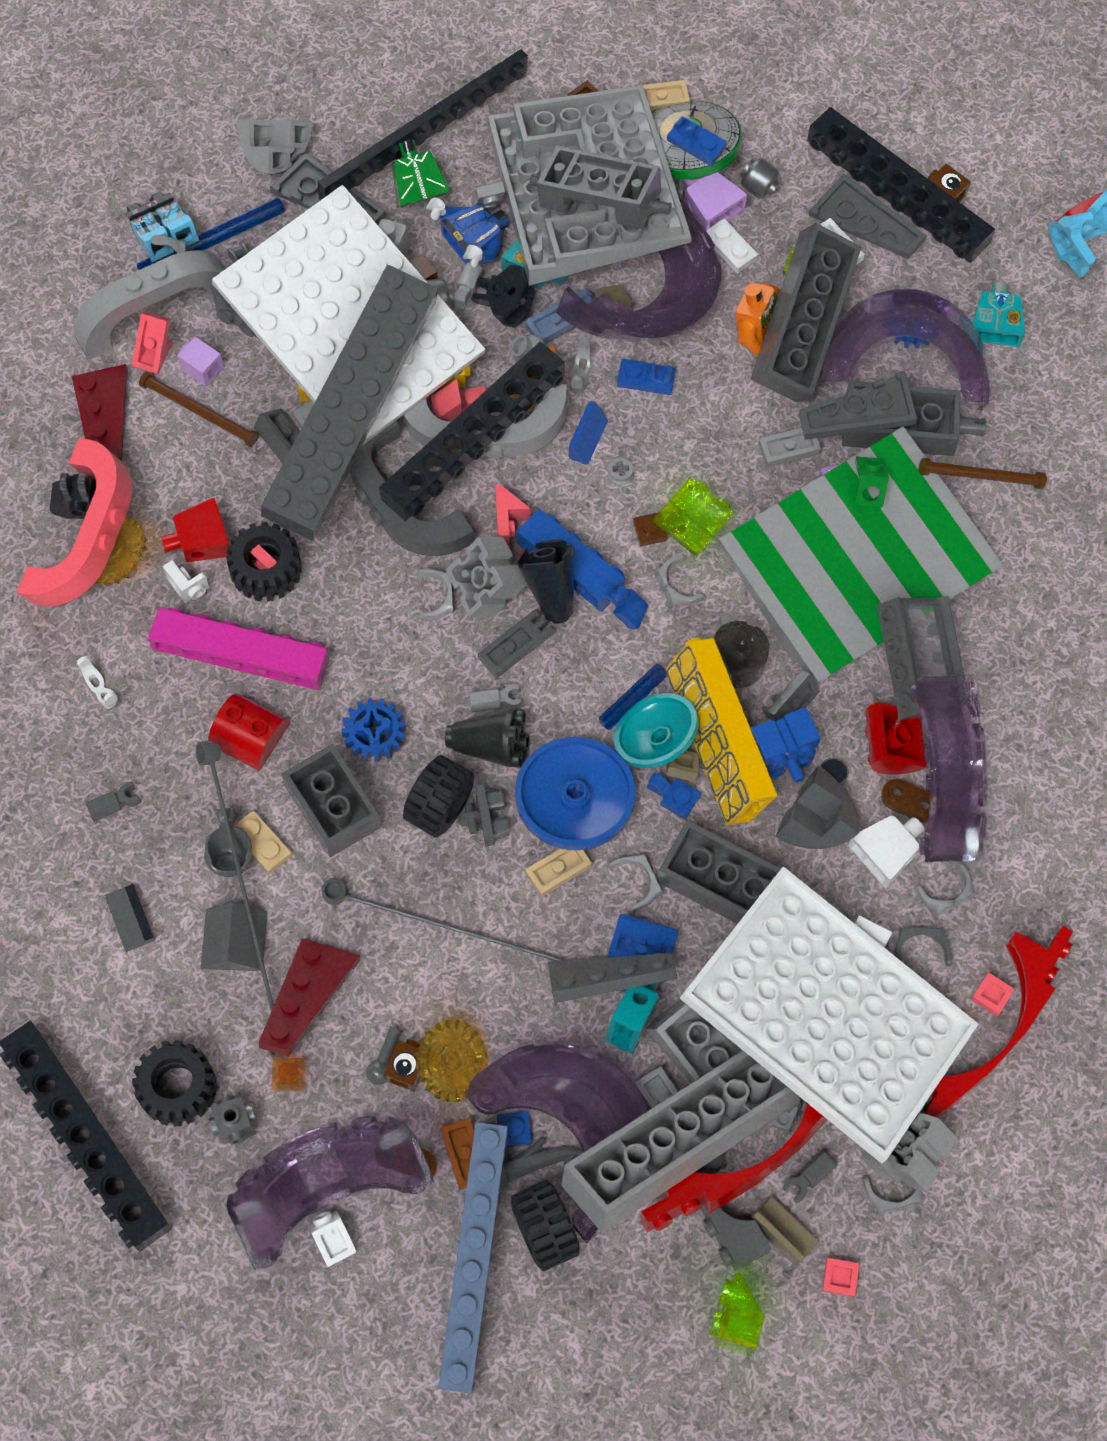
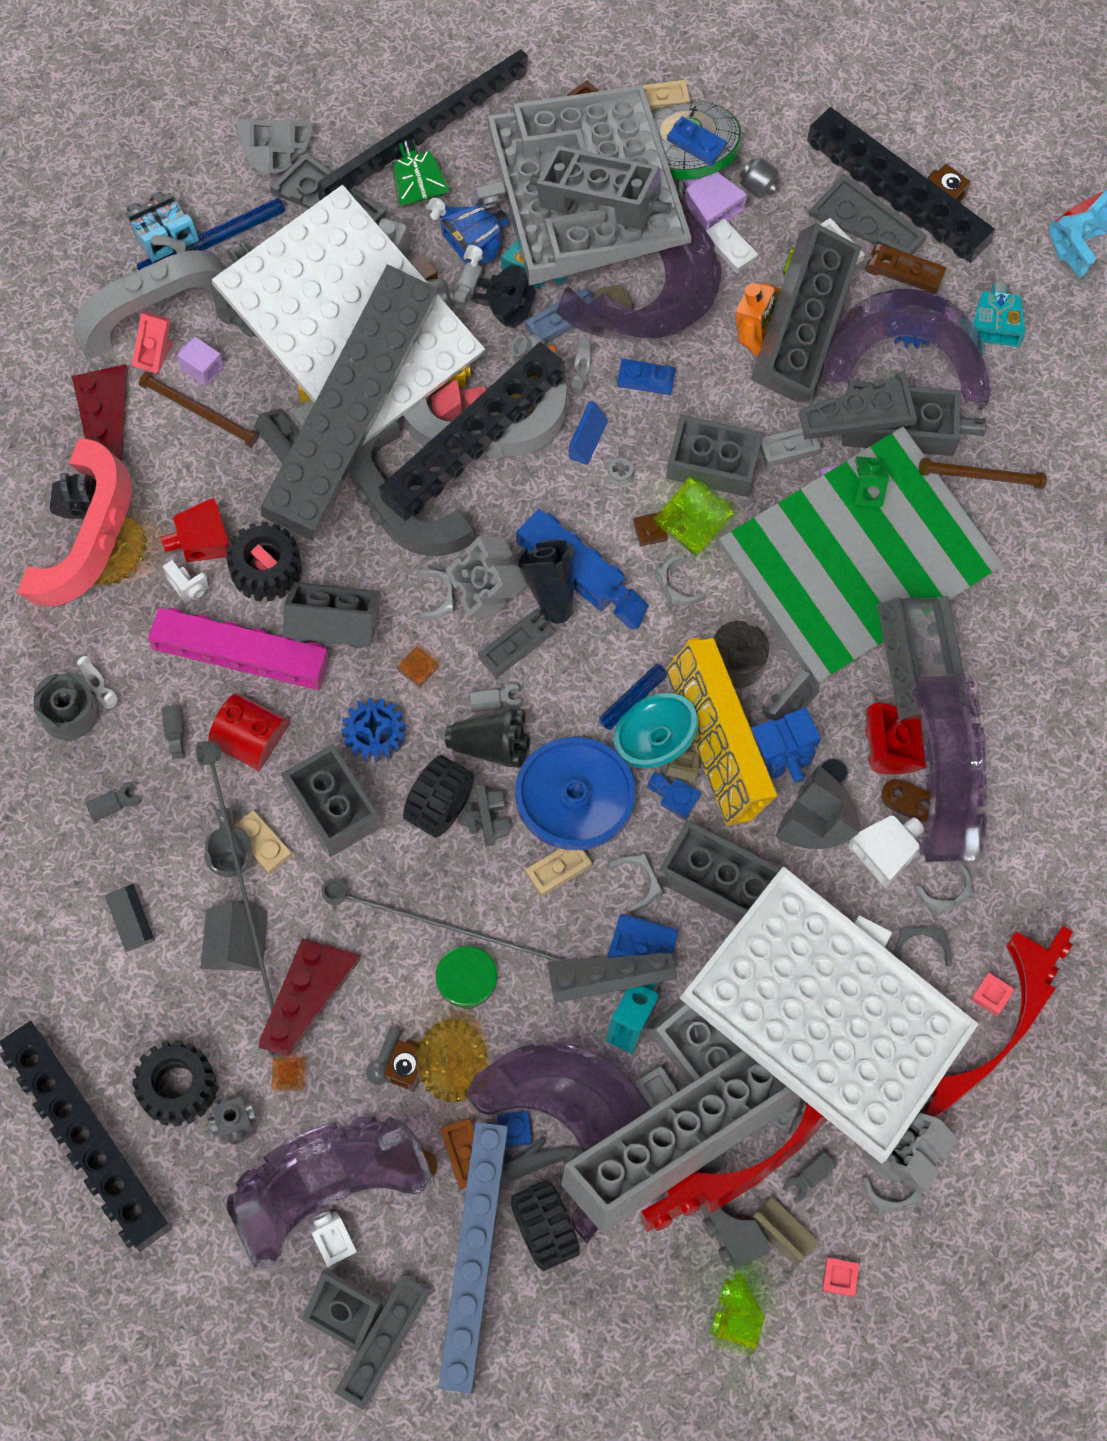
coral slope [495,485,531,547] -> none
none -> dark grey brick [34,672,99,742]
none -> dark grey bar [161,705,185,760]
none -> dark grey brick [283,582,380,648]
none -> dark grey slope [302,1269,383,1352]
none -> dark grey plate [334,1275,430,1410]
none -> clear orange plate [397,646,439,688]
none -> green tile [436,946,497,1010]
none -> dark grey brick [666,414,763,497]
none -> reddish brown plate [865,244,946,294]

